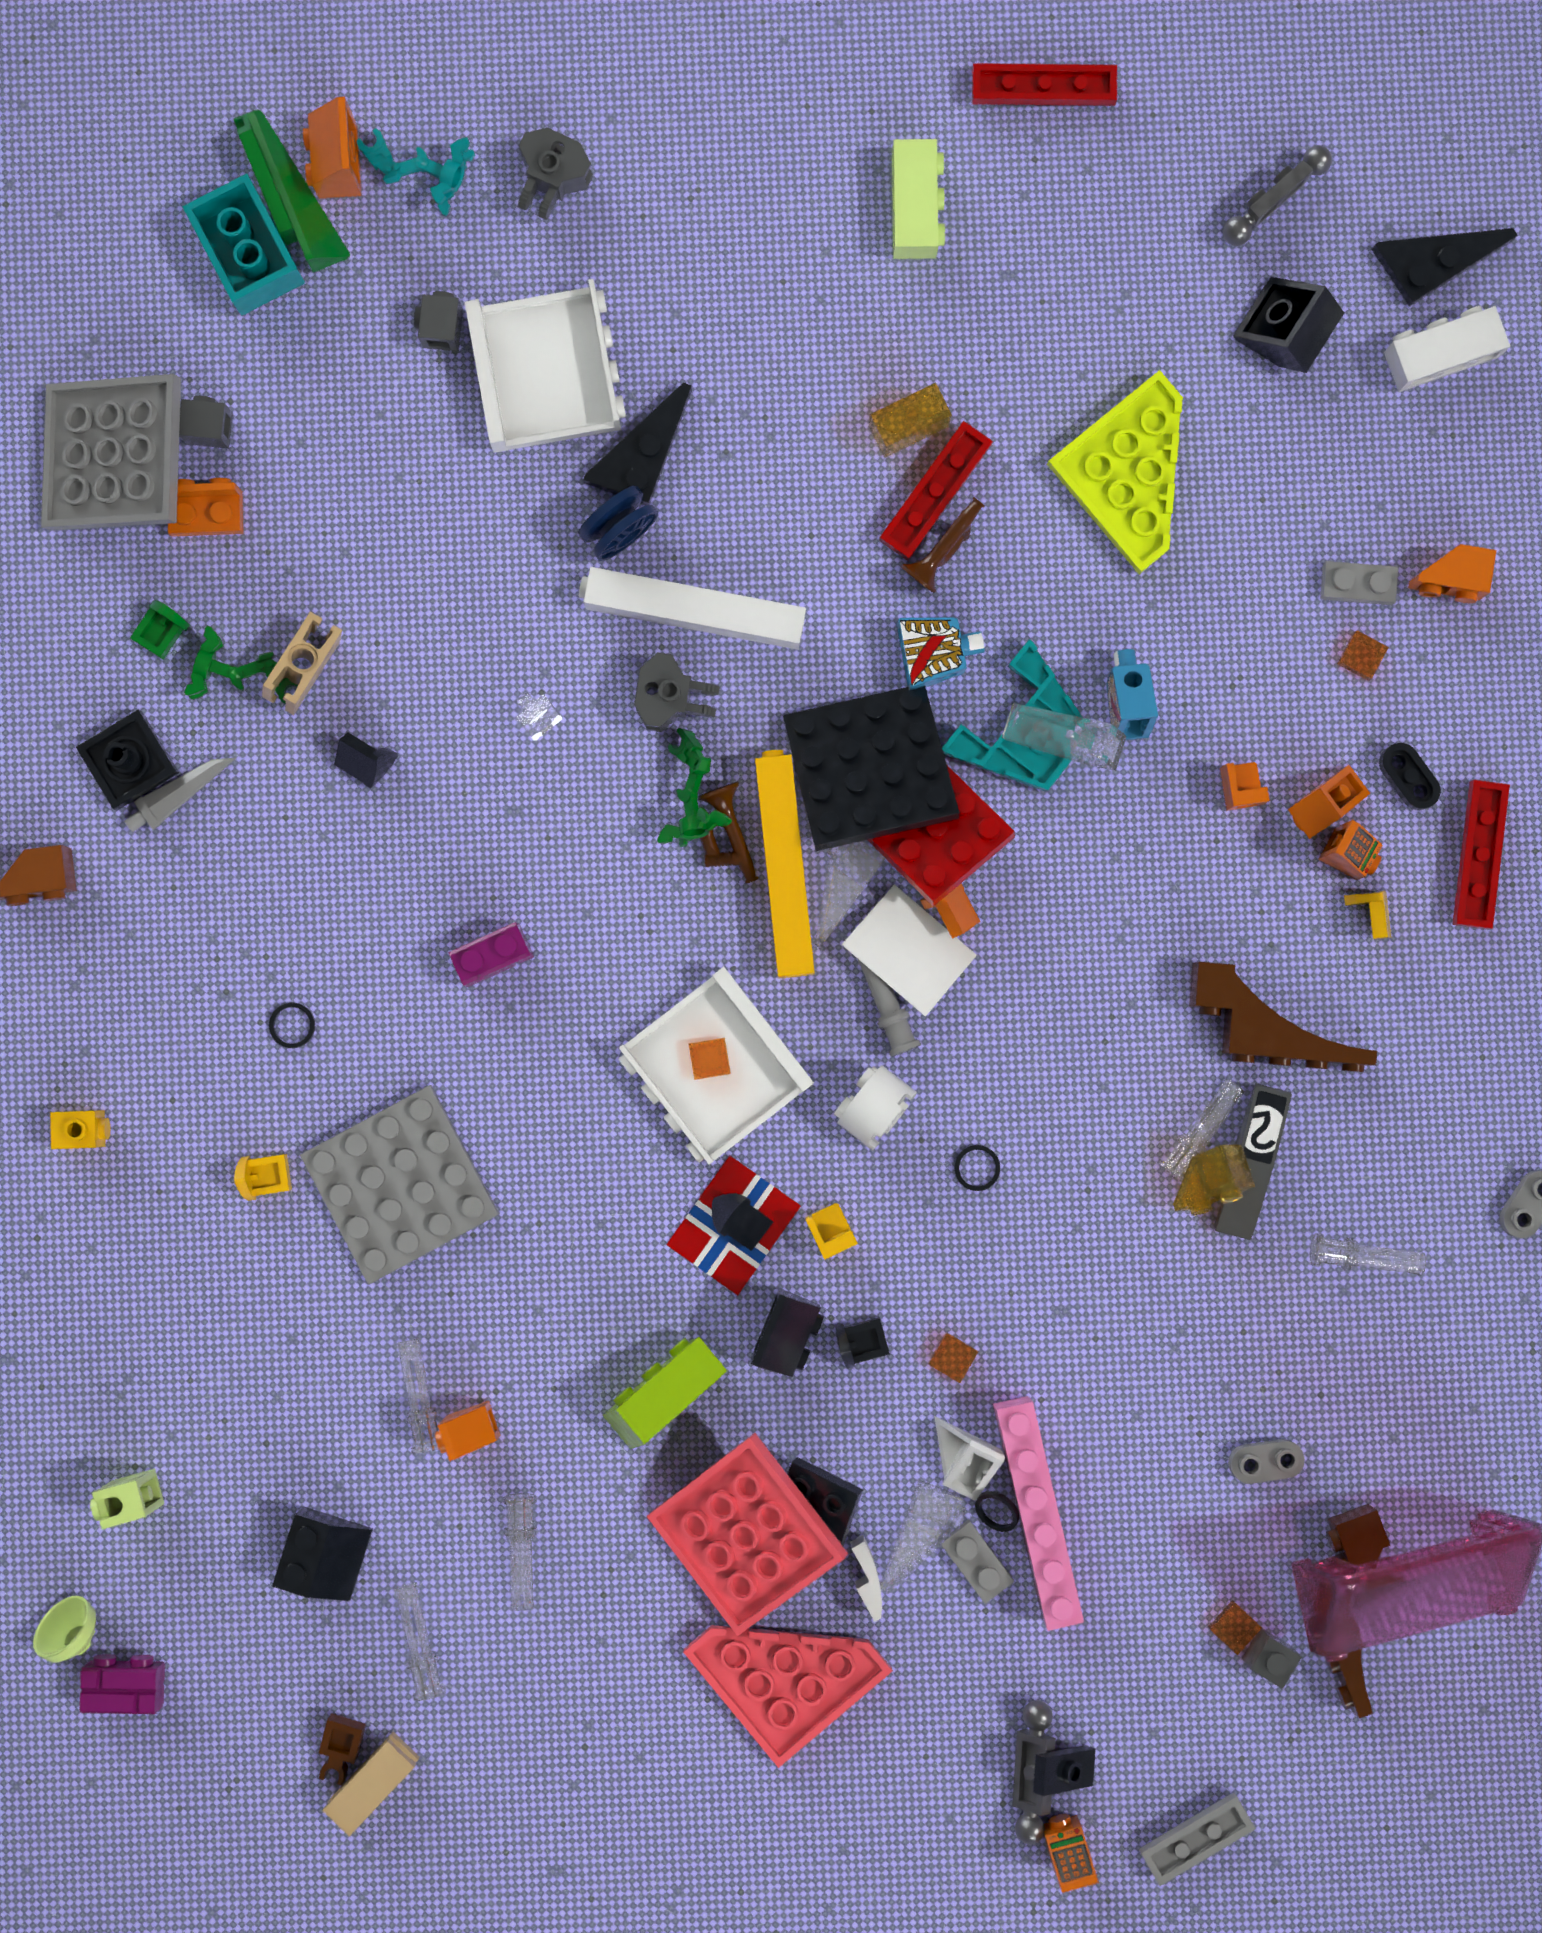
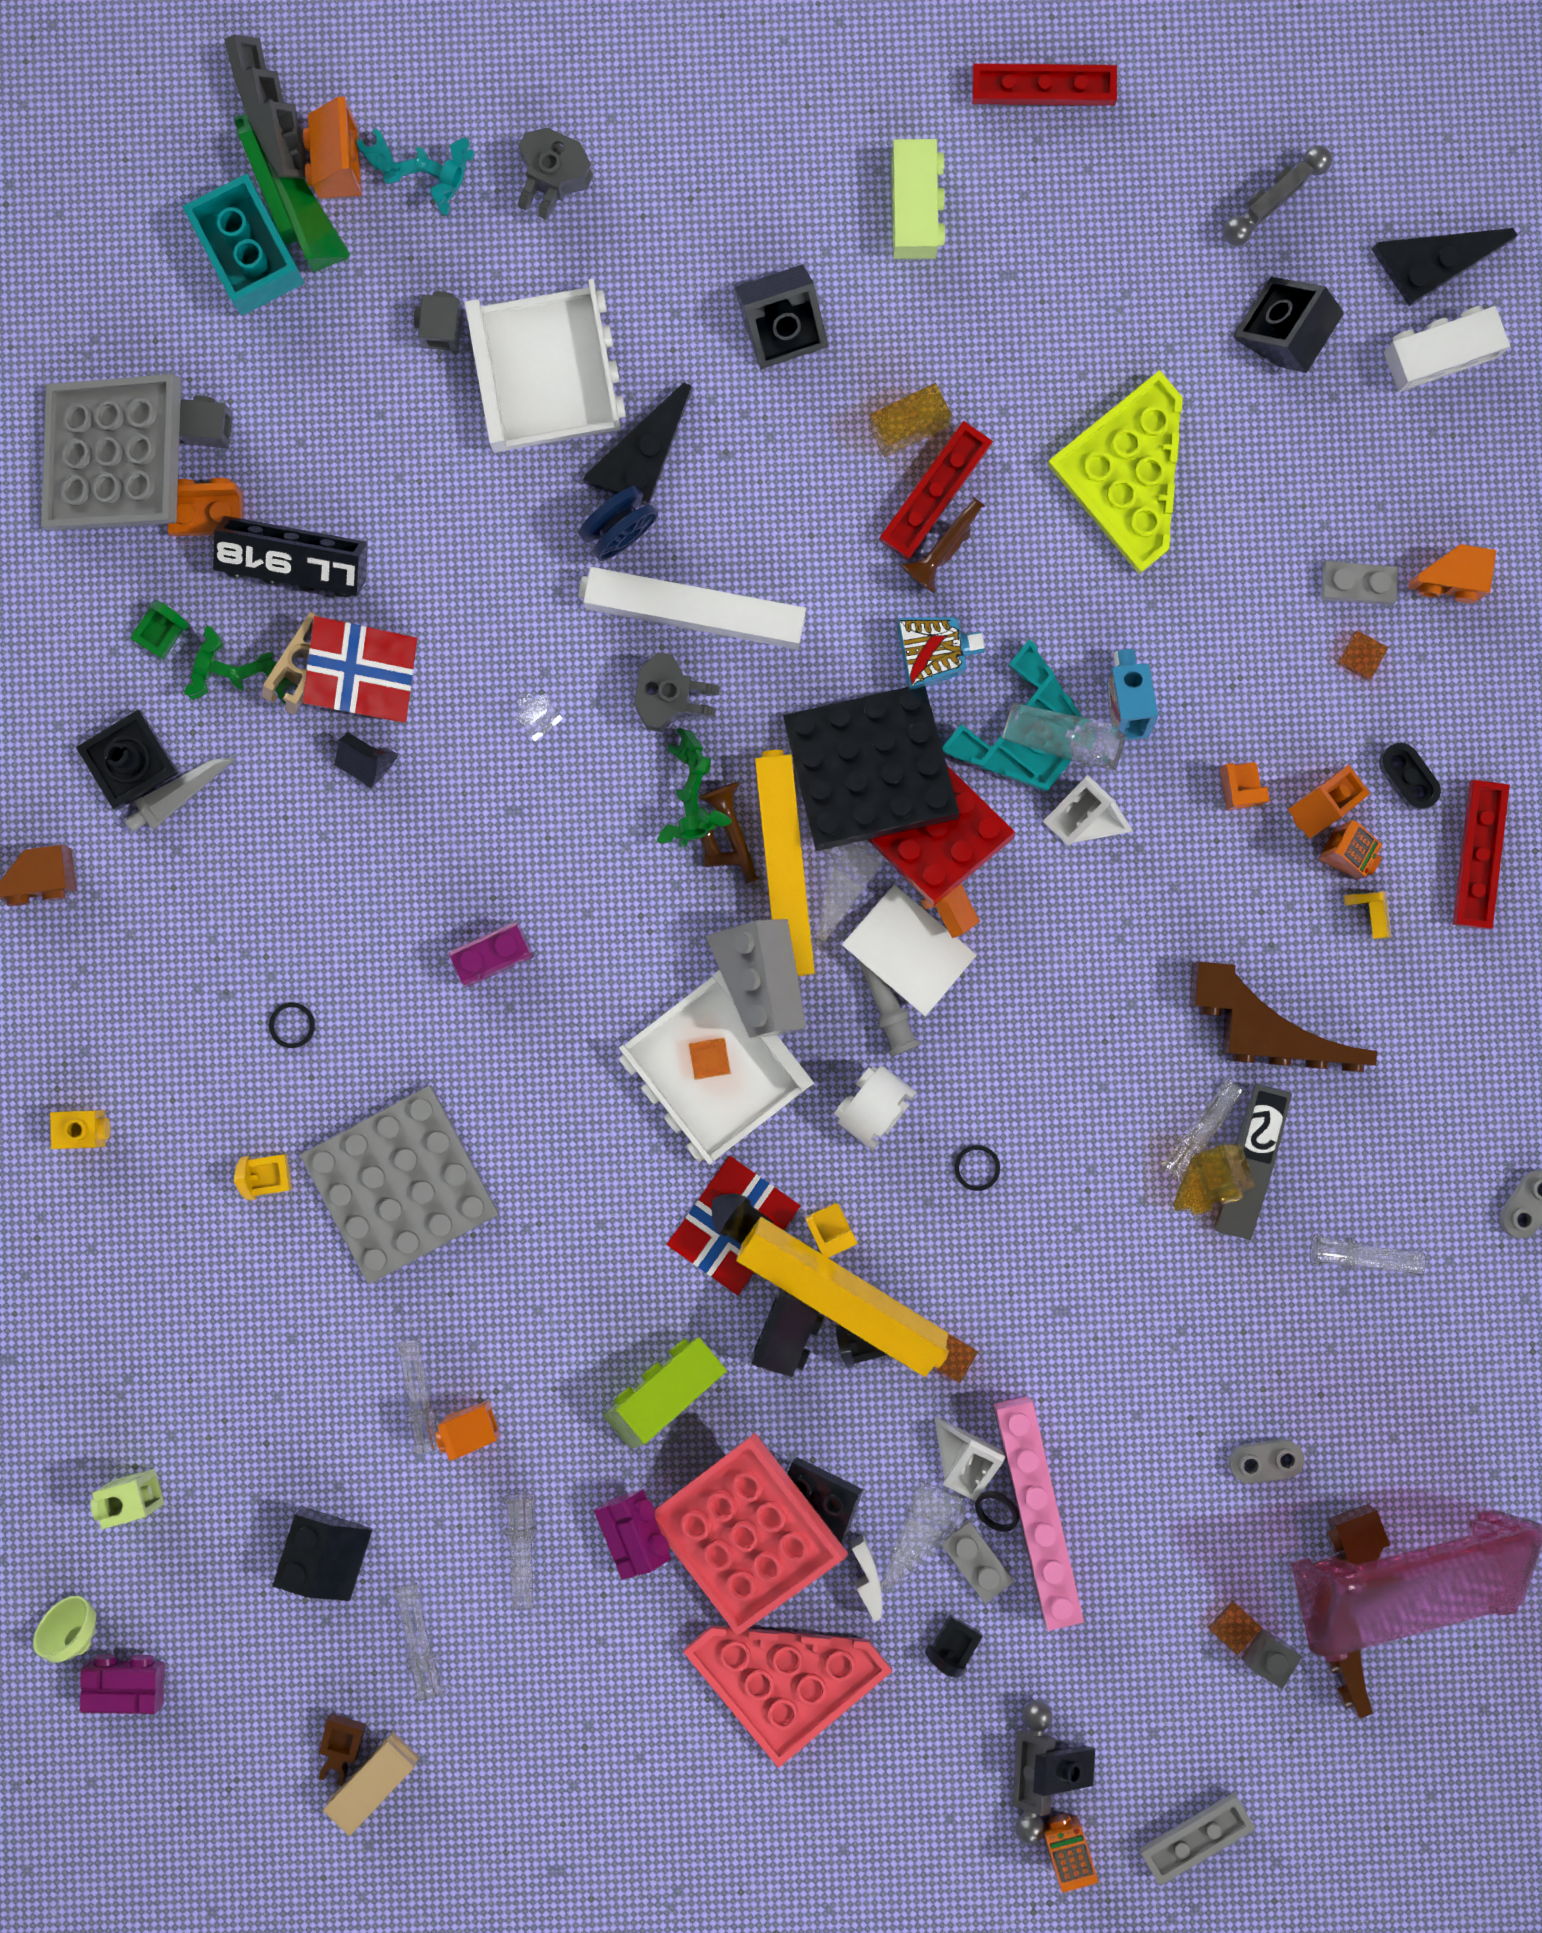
none -> black brick [213,516,368,597]
none -> dark grey slope [224,35,306,179]
none -> sticker [302,616,417,723]
none -> magenta brick [594,1489,671,1580]
none -> light grey wedge [706,919,806,1038]
none -> black slope [734,264,829,369]
none -> yellow brick [736,1217,949,1378]
none -> black tile [924,1614,983,1678]
none -> white slope [1043,775,1133,846]

